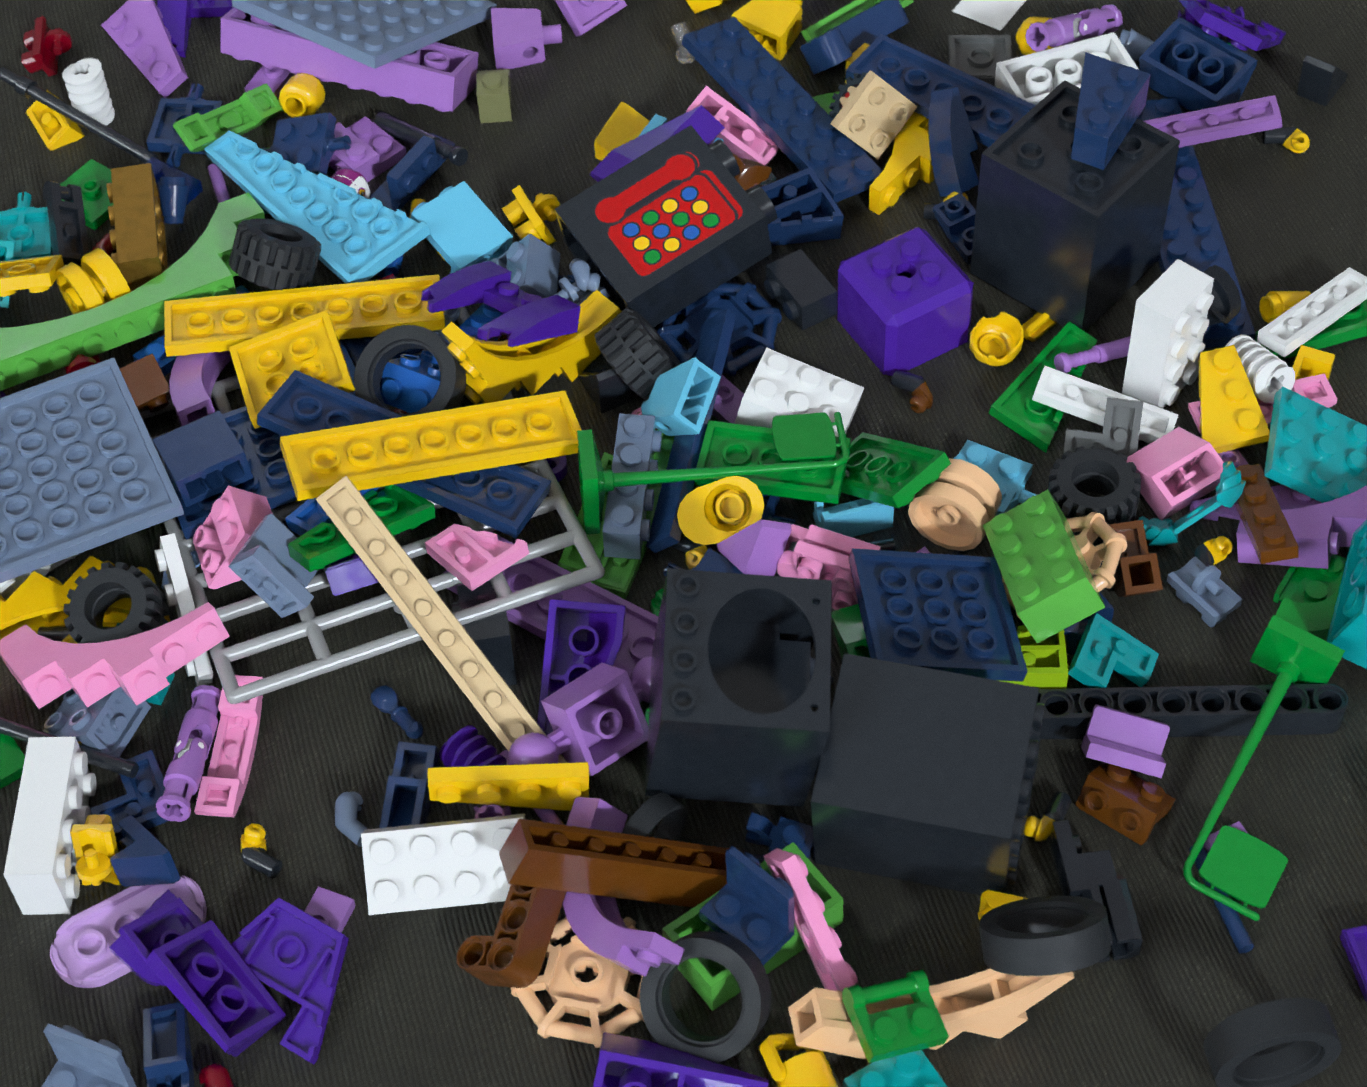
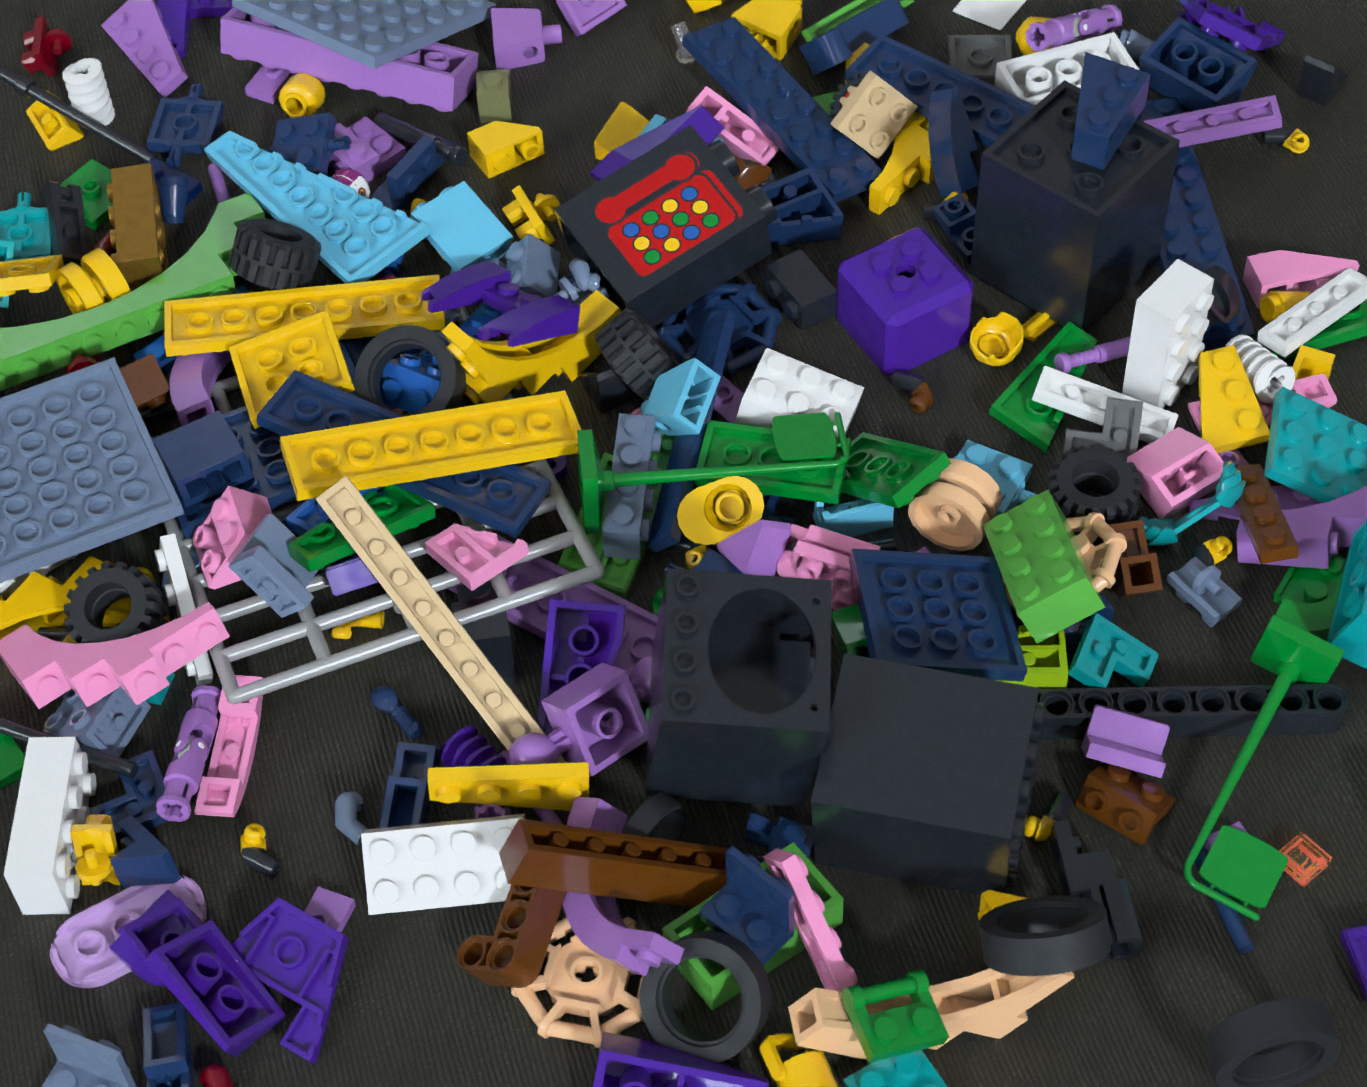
bright green slope [172,83,283,152] -> none
none -> yellow arm [331,610,385,639]
none -> yellow slope [467,121,544,179]
none -> bright pink slope [1243,250,1359,309]
none -> clear orange tile [1279,832,1333,888]

